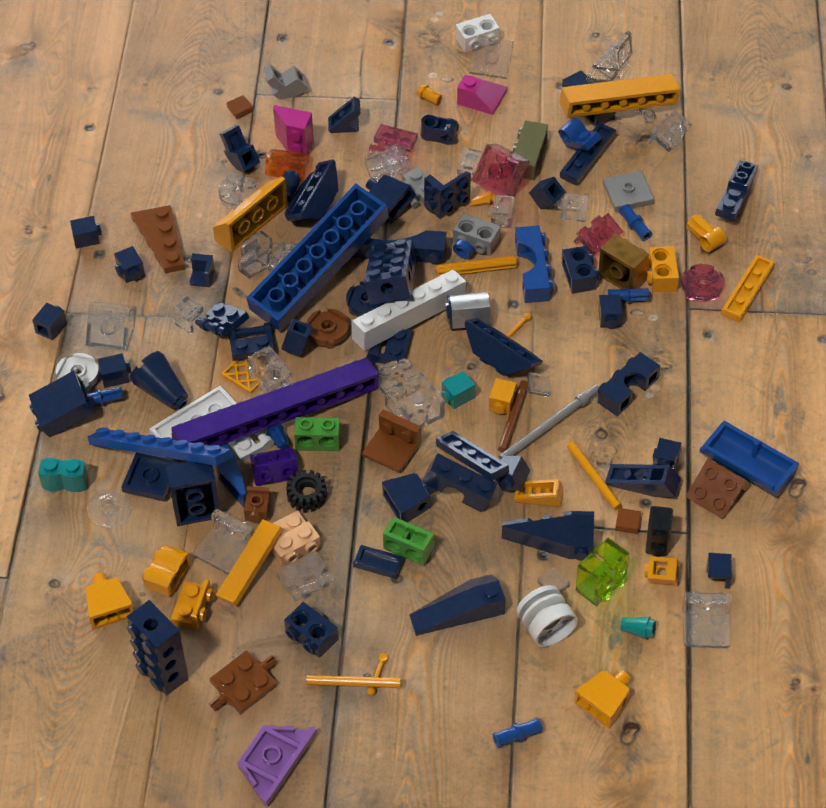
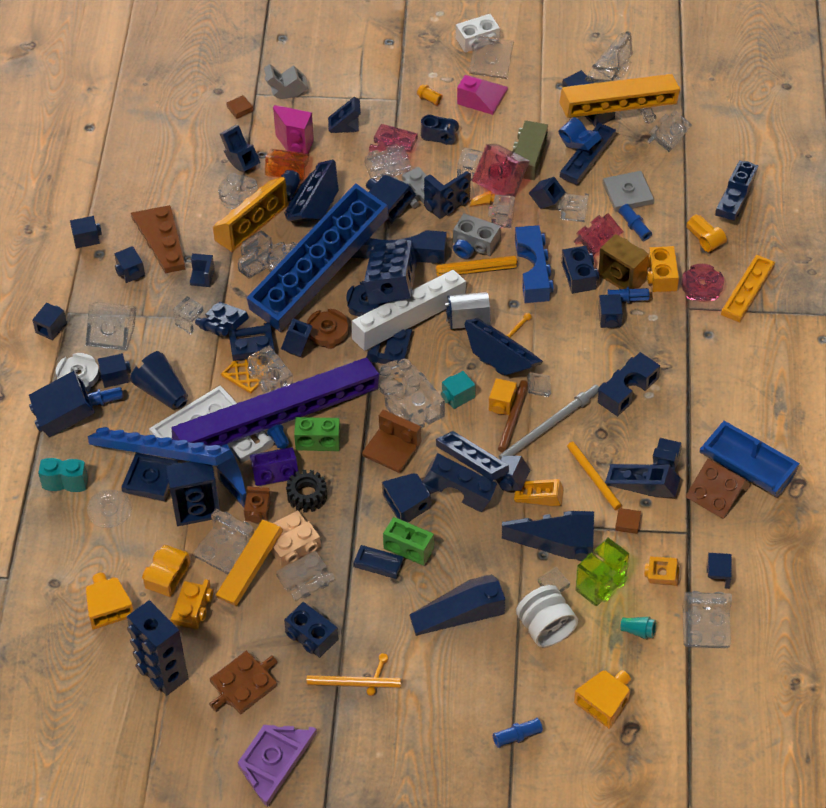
black brick [645,506,673,556] -> none

